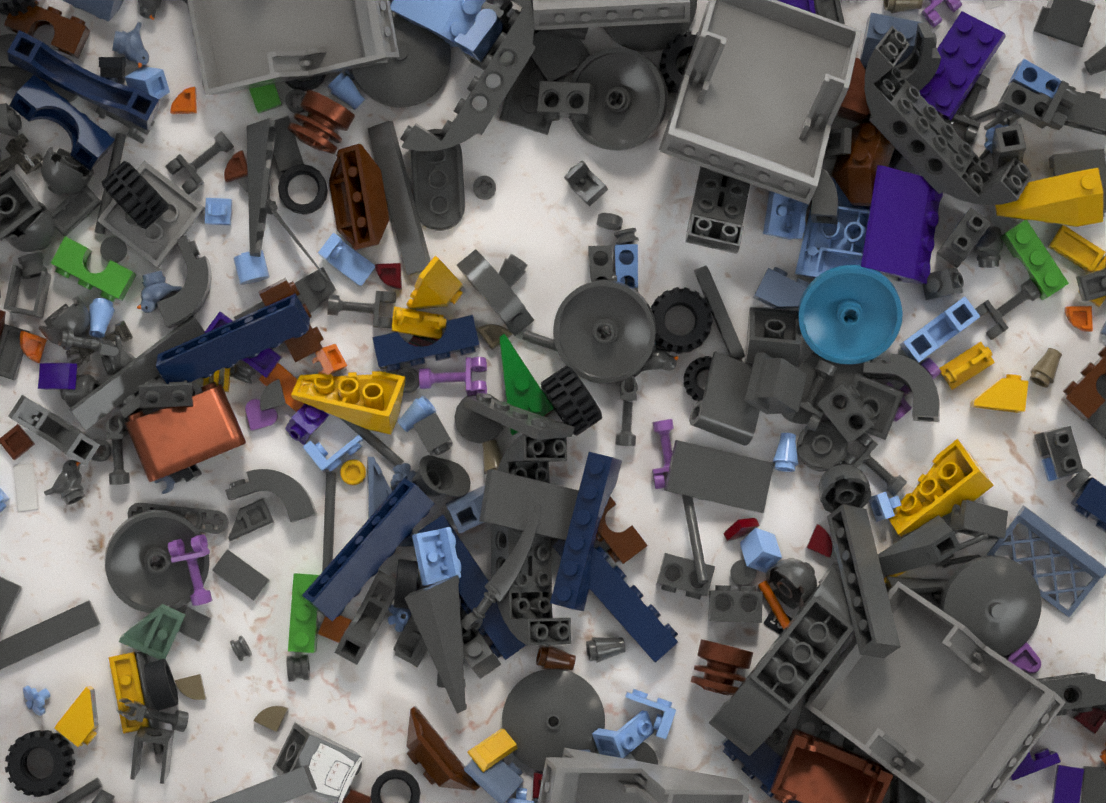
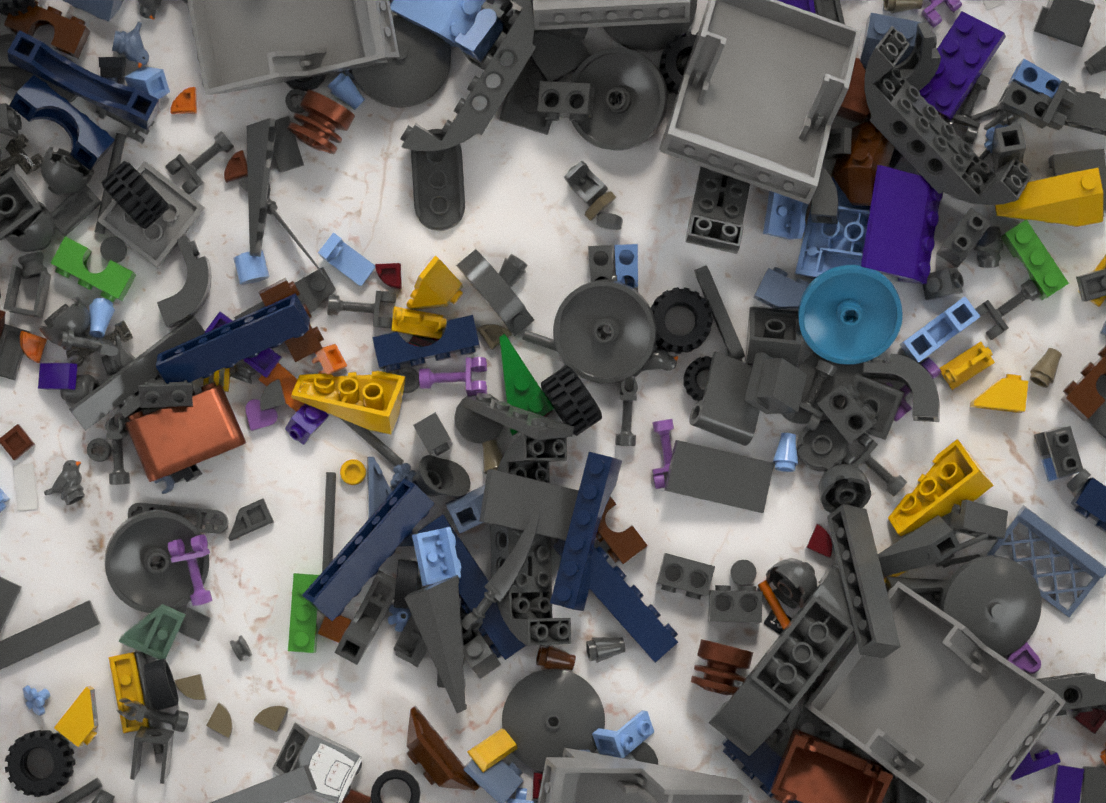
dark grey arch [8,395,100,466] -> none
sand blue animal [137,271,182,313] -> none
light blue tile [205,198,232,225] -> none
dark grey tile [212,549,270,600] -> none
dark grey arch [225,469,317,522] -> none
bright green tile [249,84,282,114] -> none
black tyre [278,164,328,215] -> none
dark grey wheel [286,655,310,682] -> none
light blue bracket [303,435,364,472] -> none
reddish brown wedge [329,144,389,250] -> none
dark grey tile [367,121,431,275] -> none
light blue cone [398,396,436,432] -> none
dark grey bush [473,176,496,200] -> none
dark grey bush [614,228,639,245] -> none
light blue bracket [625,689,676,739] -> none
dark grey bar [682,495,708,584] -> none
dark red tile [723,518,760,541] -> none
light blue panel [740,528,782,573] -> none
light blue tile [869,492,901,522] -> none
yellow tile [1048,225,1106,273] -> none
orange tile [1065,306,1093,332] -> none
none -> dark tan tile [206,702,233,738]
none -> dark tan tile [584,191,617,221]

